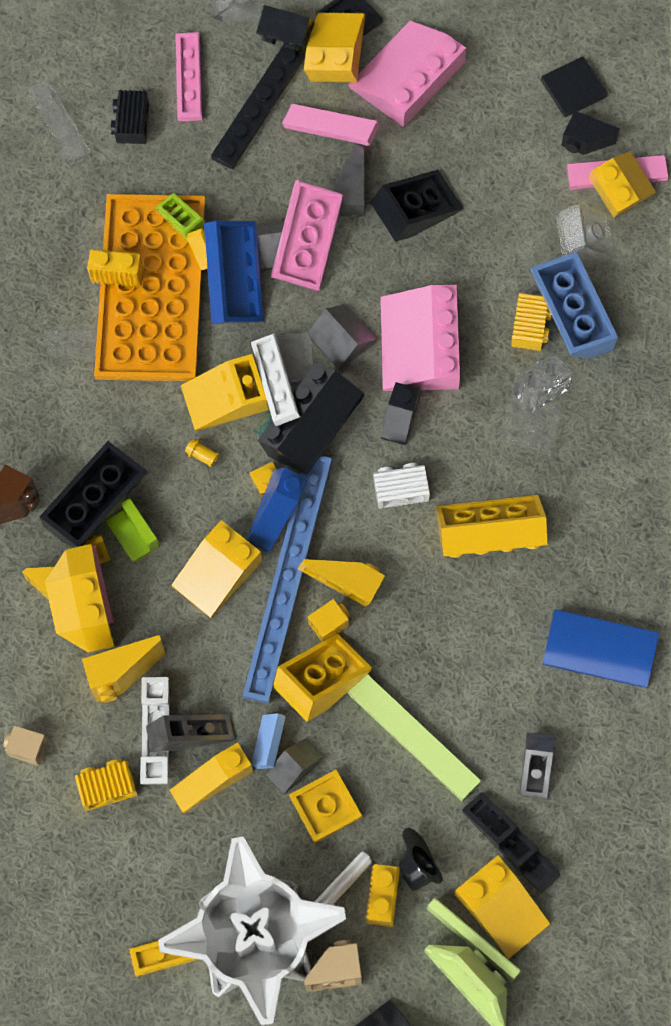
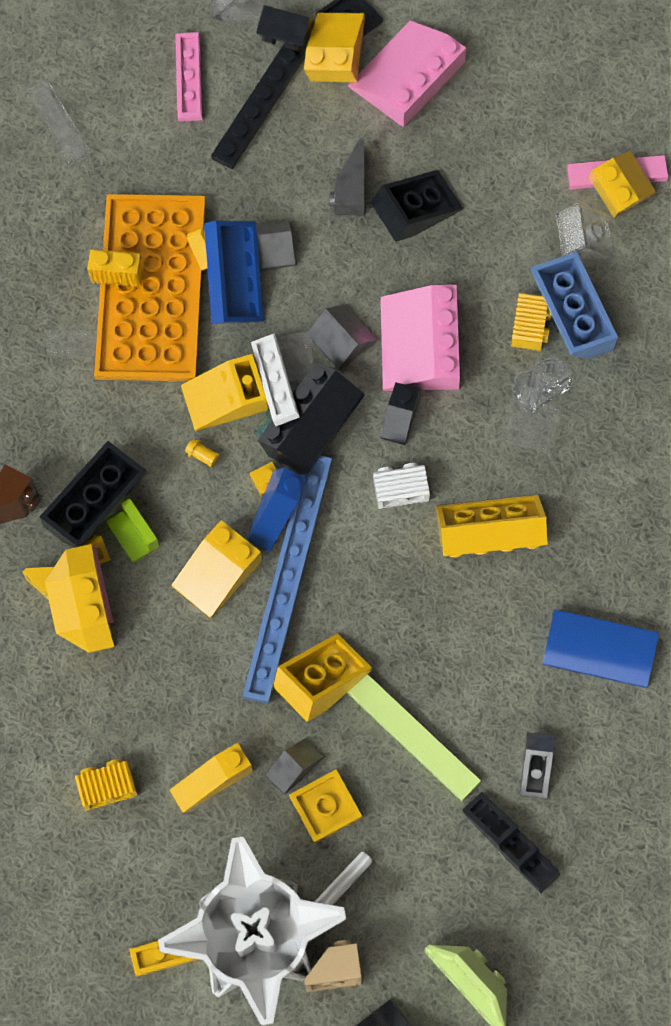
tan brick [3,726,48,766] -> none
yellow slope [82,635,166,703] -> none
black brick [111,89,149,144] -> none
white slope [140,677,170,785] -> none
flat silver slope [146,714,235,752] -> none
lime slope [155,193,205,243] -> none
light blue tile [251,713,285,769] -> none
bright pink tile [271,180,344,291] -> none
bright pink tile [282,104,379,146] -> none
yellow slope [298,559,385,607] -> none
yellow brick [307,599,350,642] -> none
yellow brick [366,864,400,927] -> none
black piece [399,828,443,891] -> none
yellowish green tile [427,898,520,982] -> none
yellow slope [455,855,550,960] -> none
black tile [541,56,607,118] -> none
black slope [561,111,620,155] -> none

